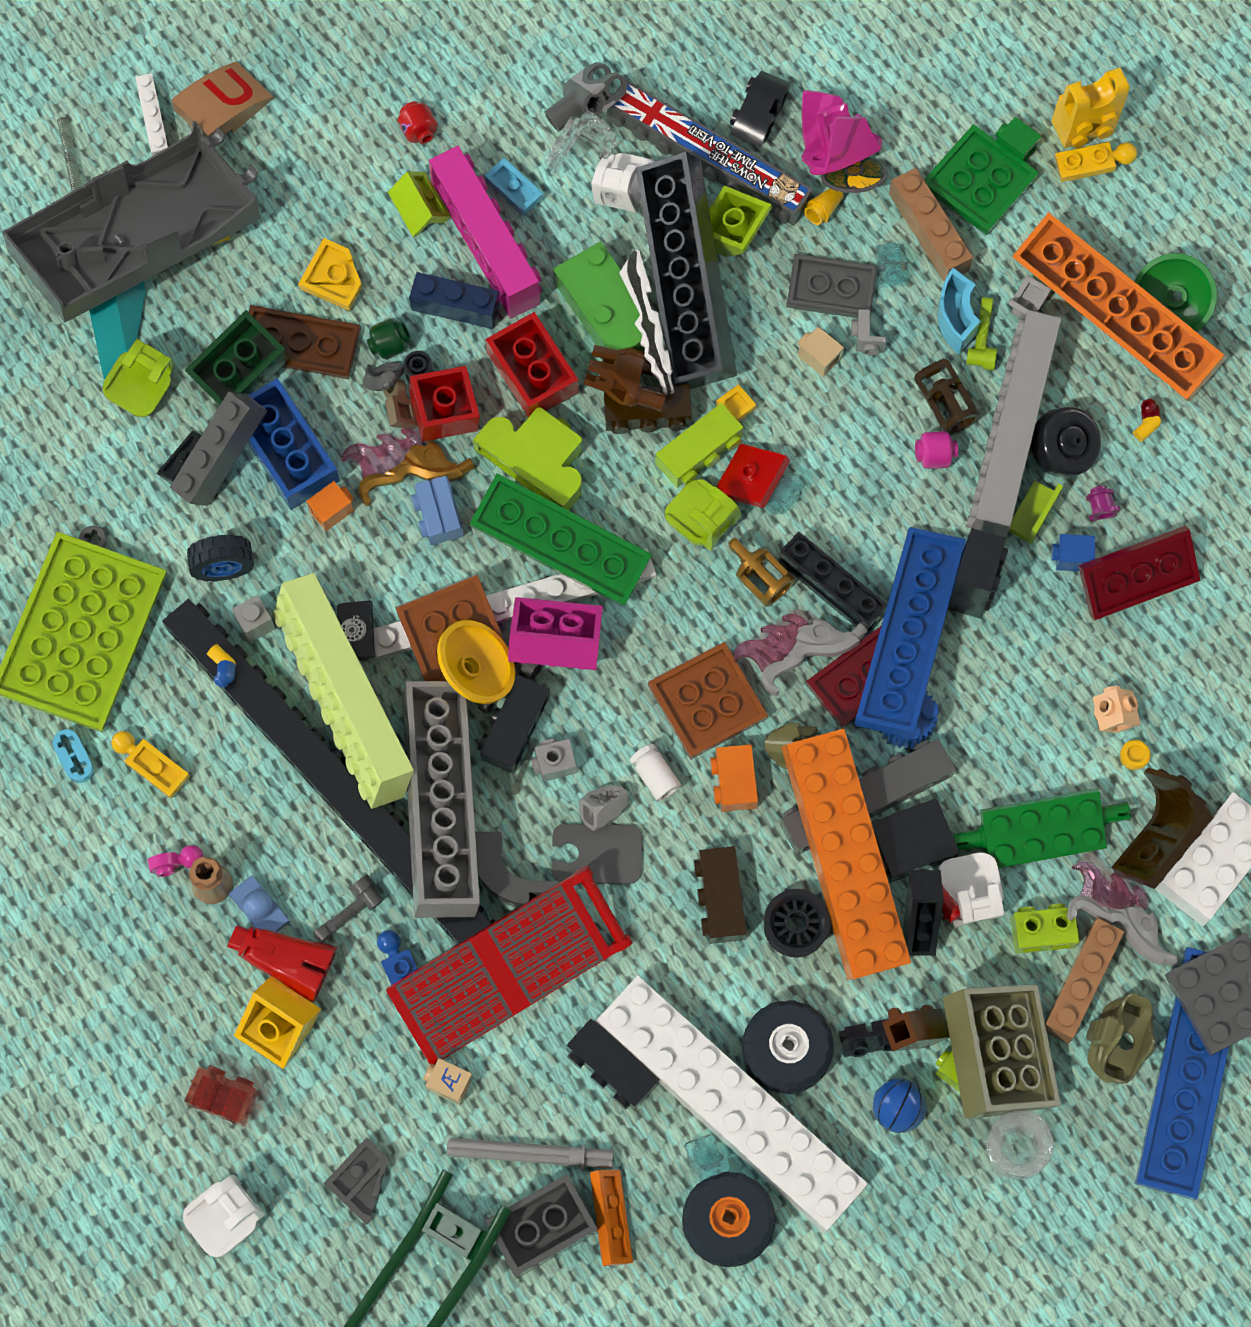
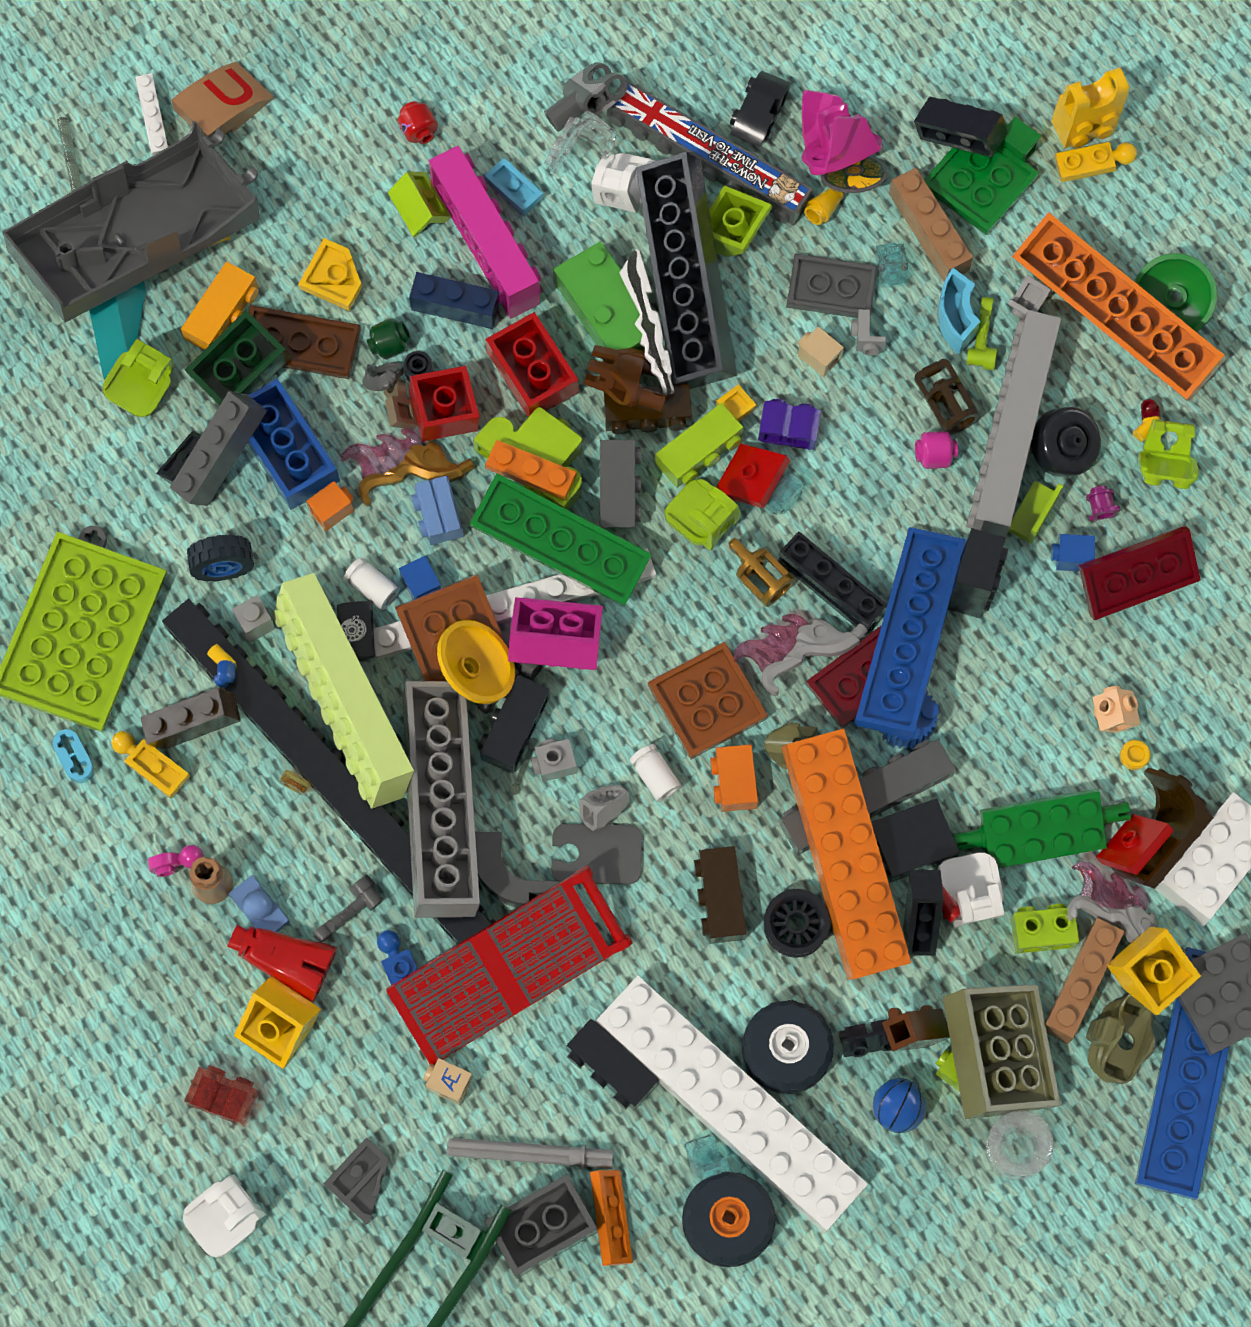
none -> brick [141,687,241,750]
none -> light orange brick [181,261,259,350]
none -> clear orange tile [279,770,311,795]
none -> white piece [343,557,400,610]
none -> blue brick [399,556,441,599]
none -> orange plate [485,440,577,501]
none -> dark grey wedge [600,440,641,528]
none -> dark purple brick [758,399,821,450]
none -> black brick [914,96,1008,157]
none -> red plate [1096,814,1174,875]
none -> yellow slope [1107,927,1201,1015]
none -> lime piece [1138,419,1199,489]

